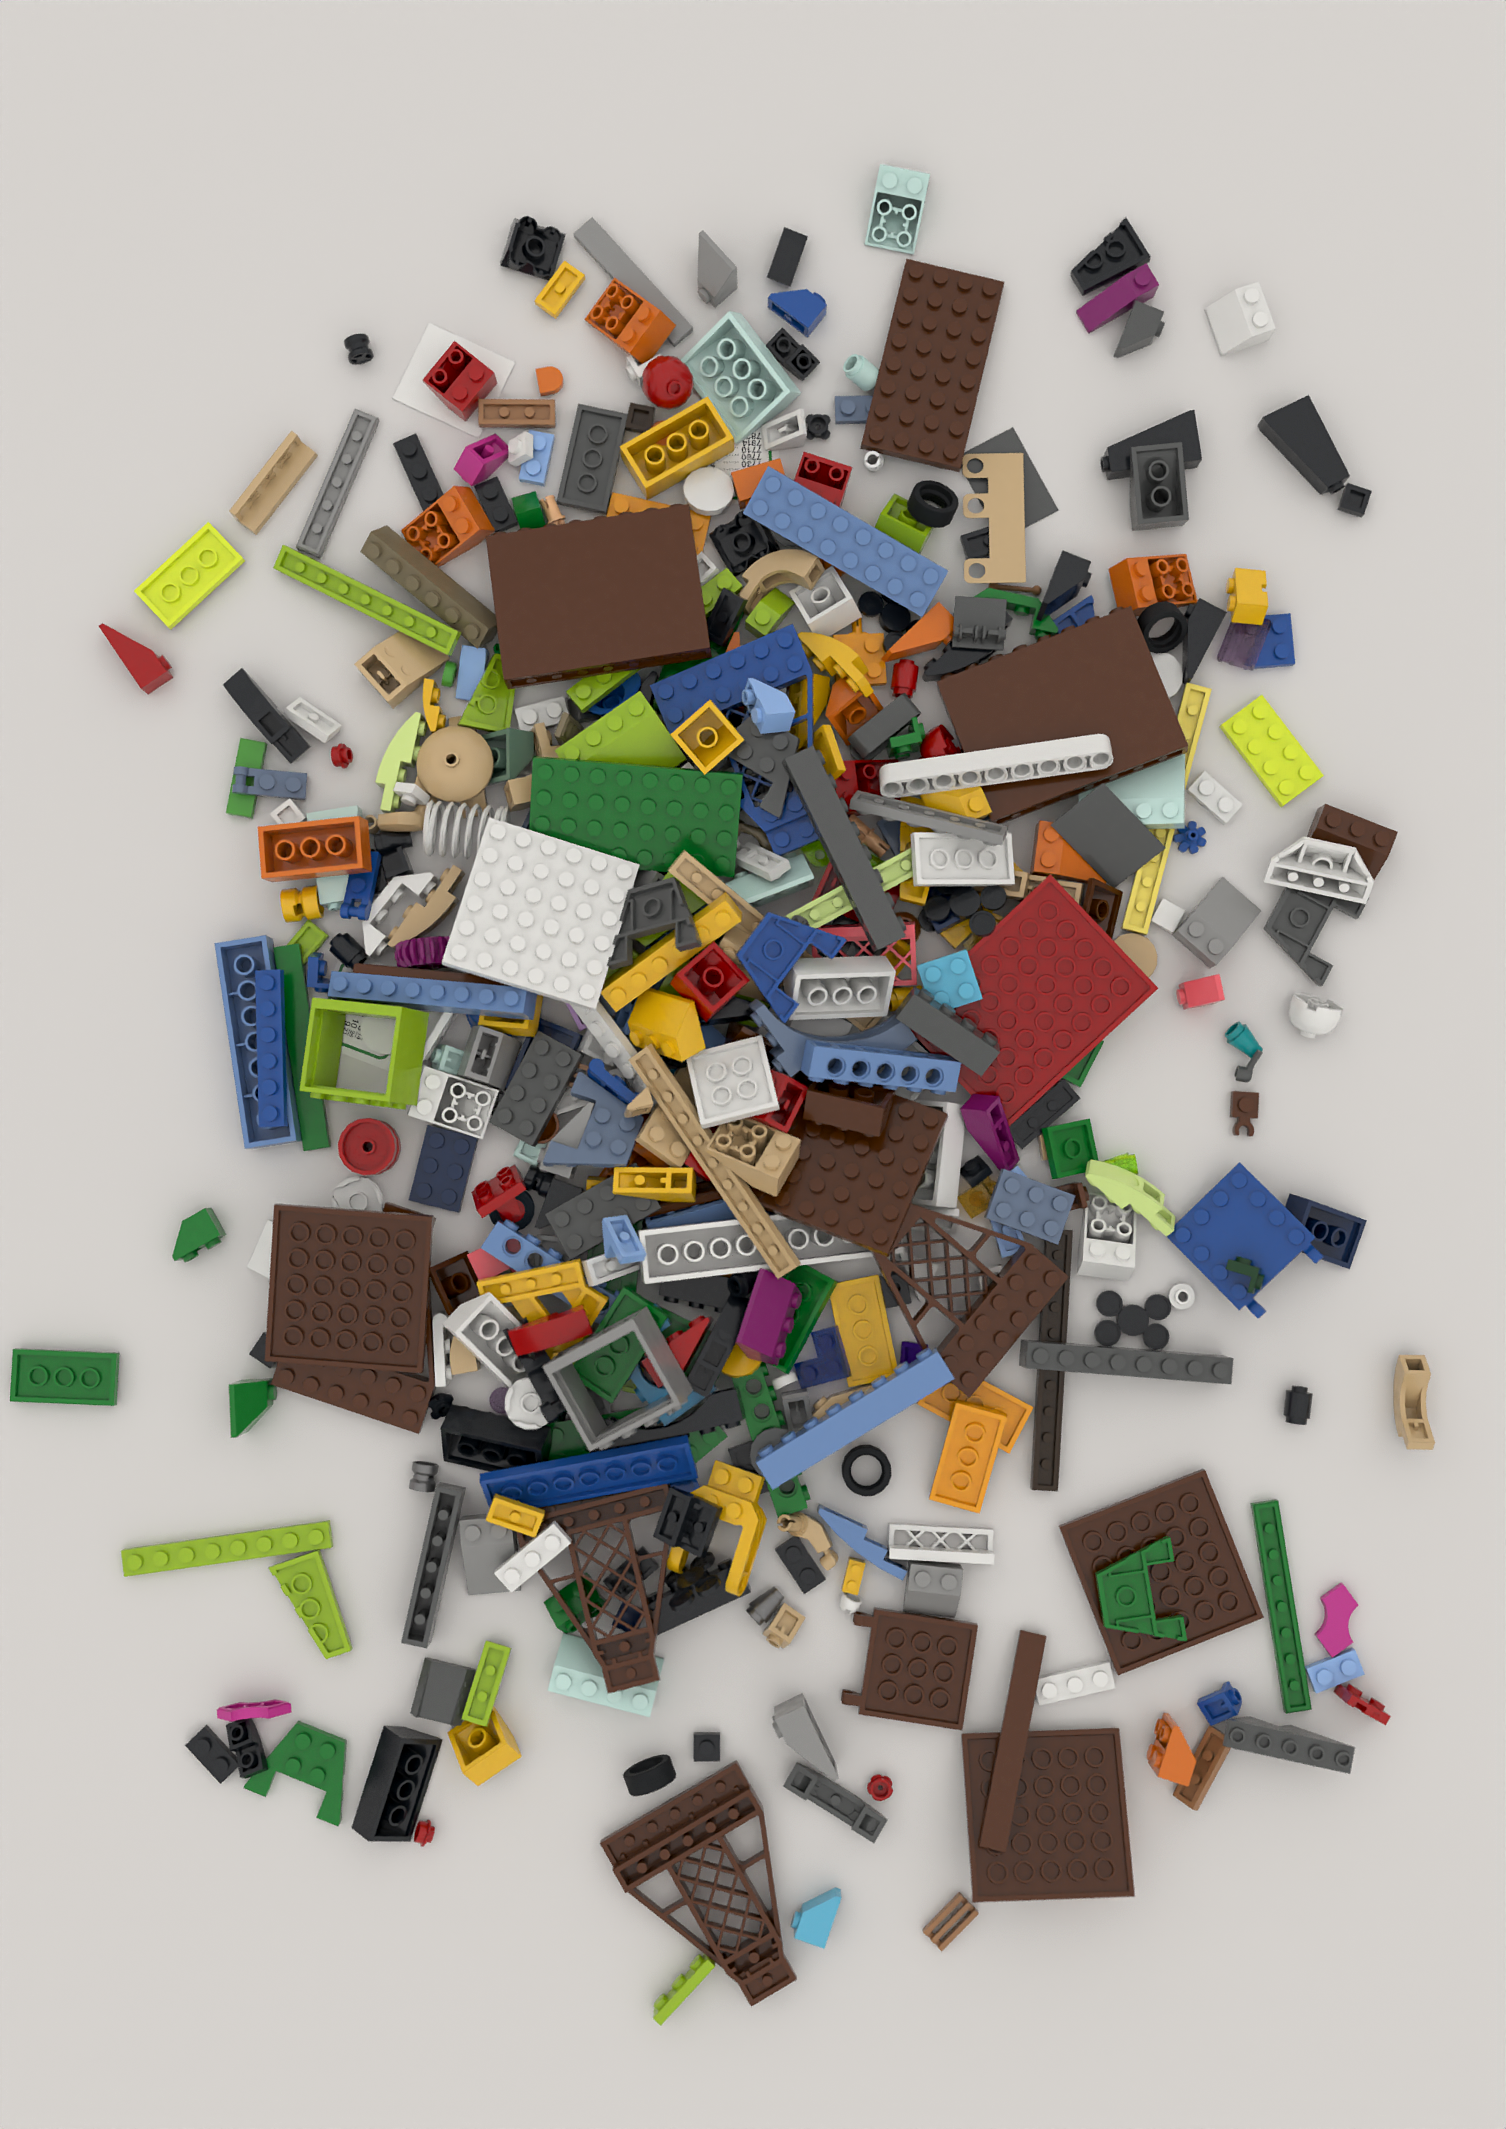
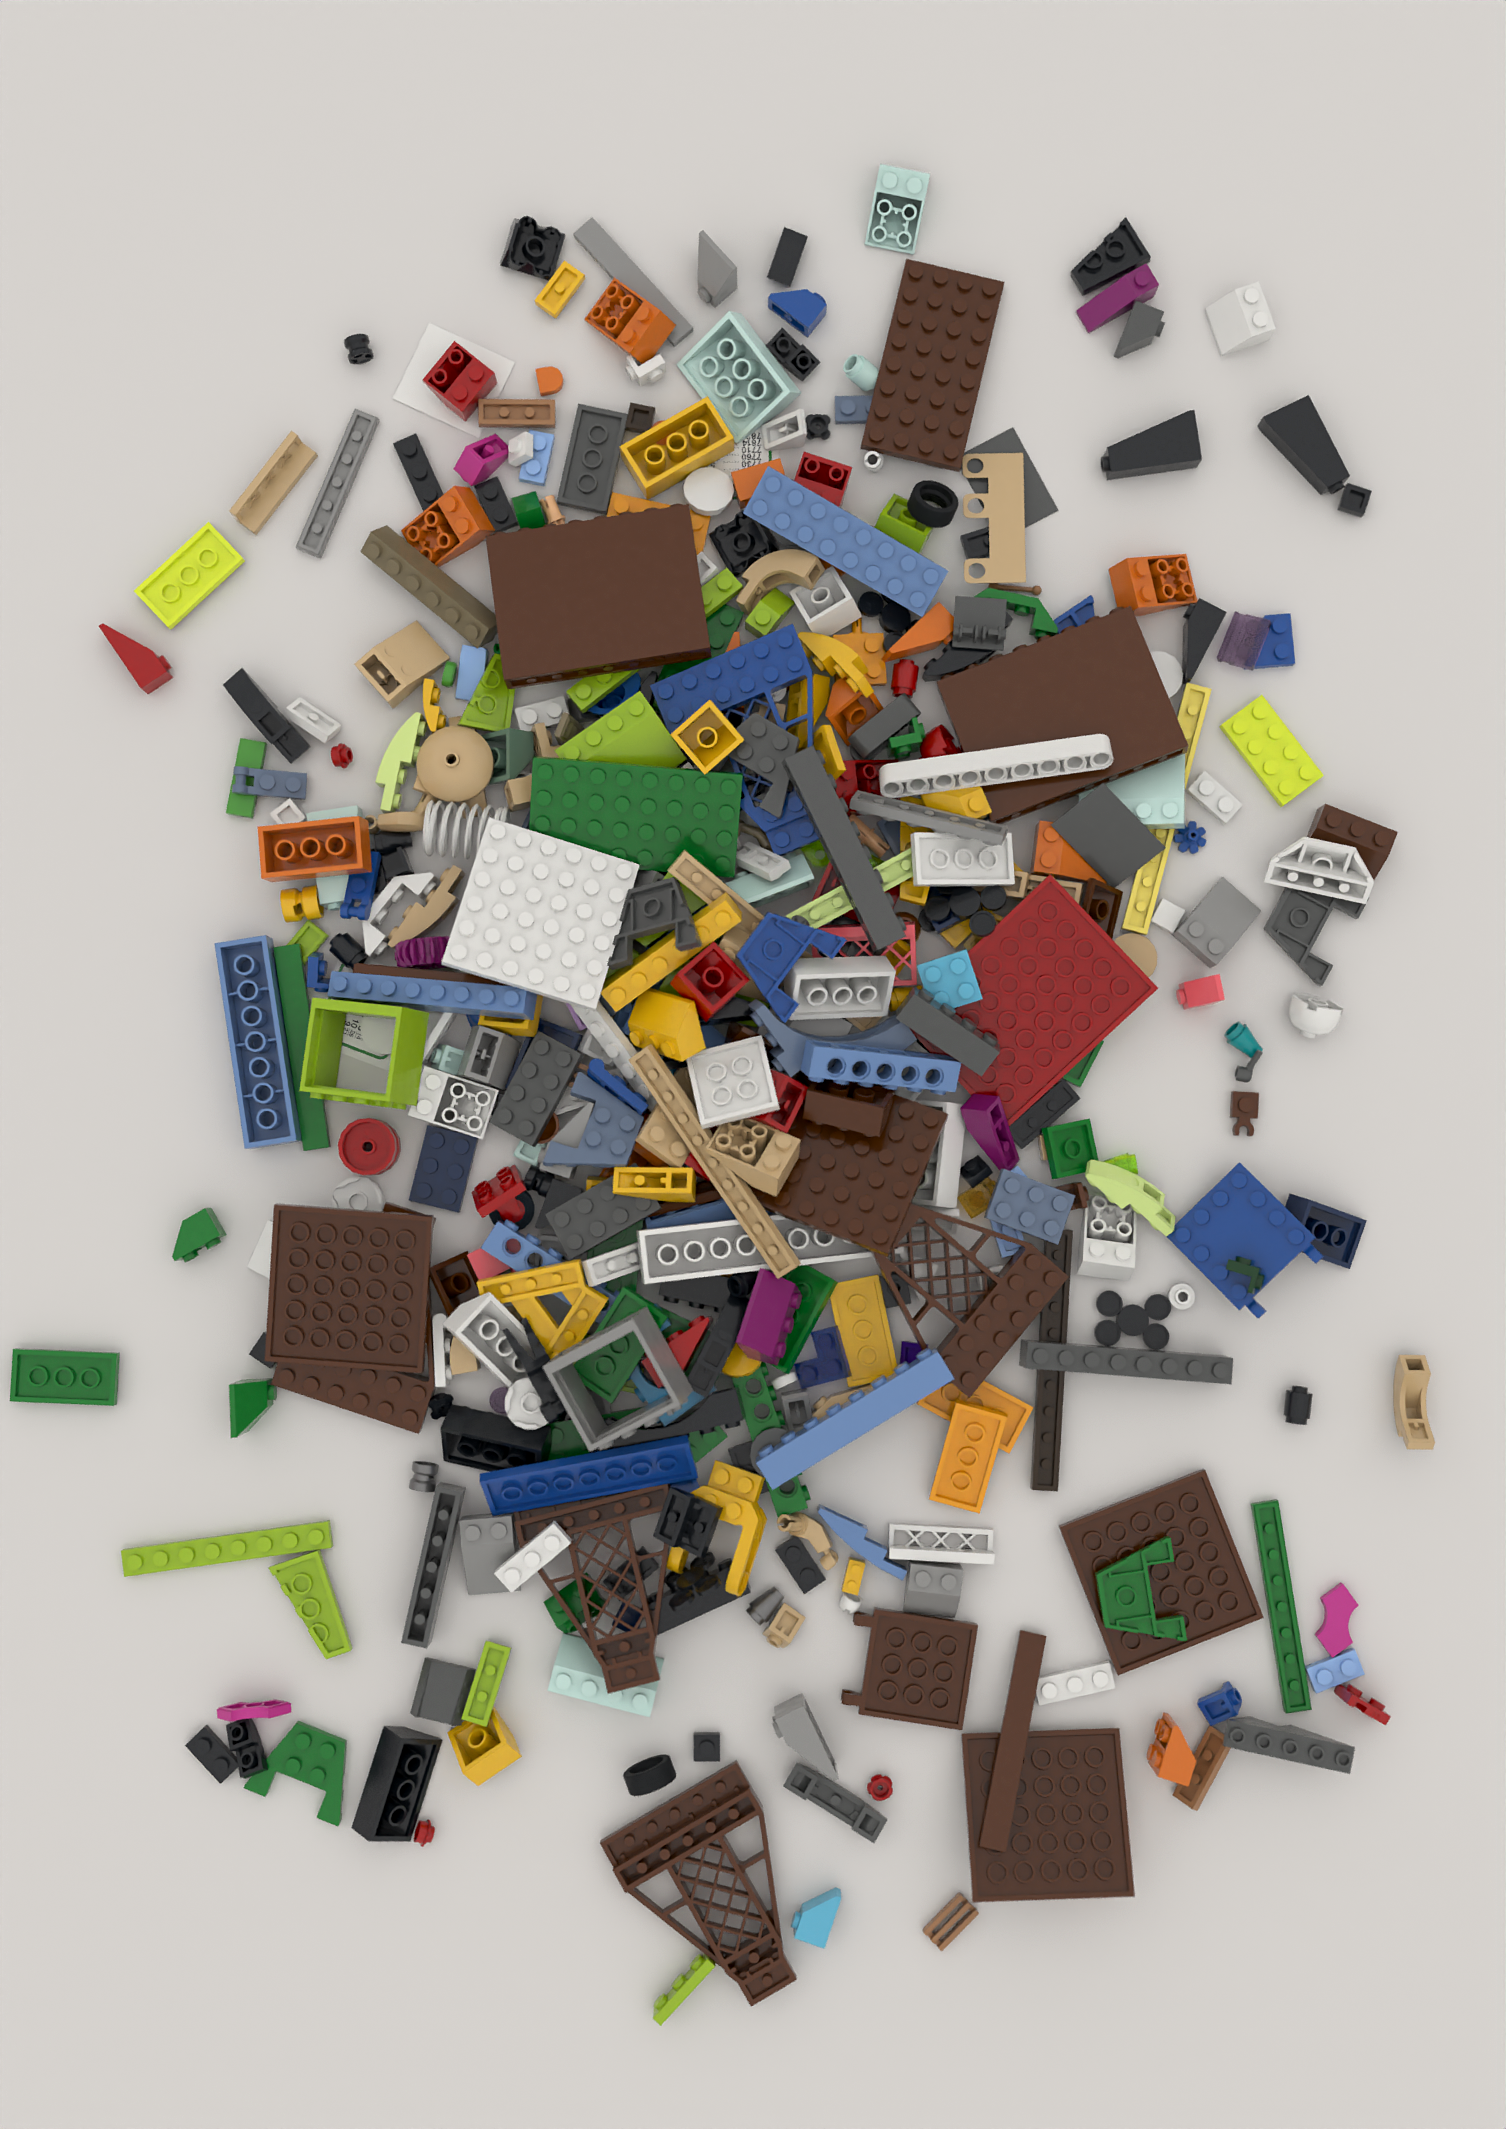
blue plate [255,969,288,1128] -> none
lime plate [273,545,462,656] -> none
white plate [393,782,431,806] -> none
yellow plate [485,1493,545,1538] -> none
red slope [507,1304,593,1356] -> none
light blue slope [602,1215,646,1264] -> none
tan slope [624,1087,653,1118] -> none
red cylinder [642,356,694,410] -> none
black plate [707,588,748,647] -> none
light blue slope [742,678,795,734] -> none
black tyre [842,1445,891,1496] -> none
black slope [1036,551,1092,621] -> none
dark grey slope [1130,442,1189,531] -> none
black tyre [1137,601,1188,654] -> none
yellow brick [1226,568,1268,625] -> none

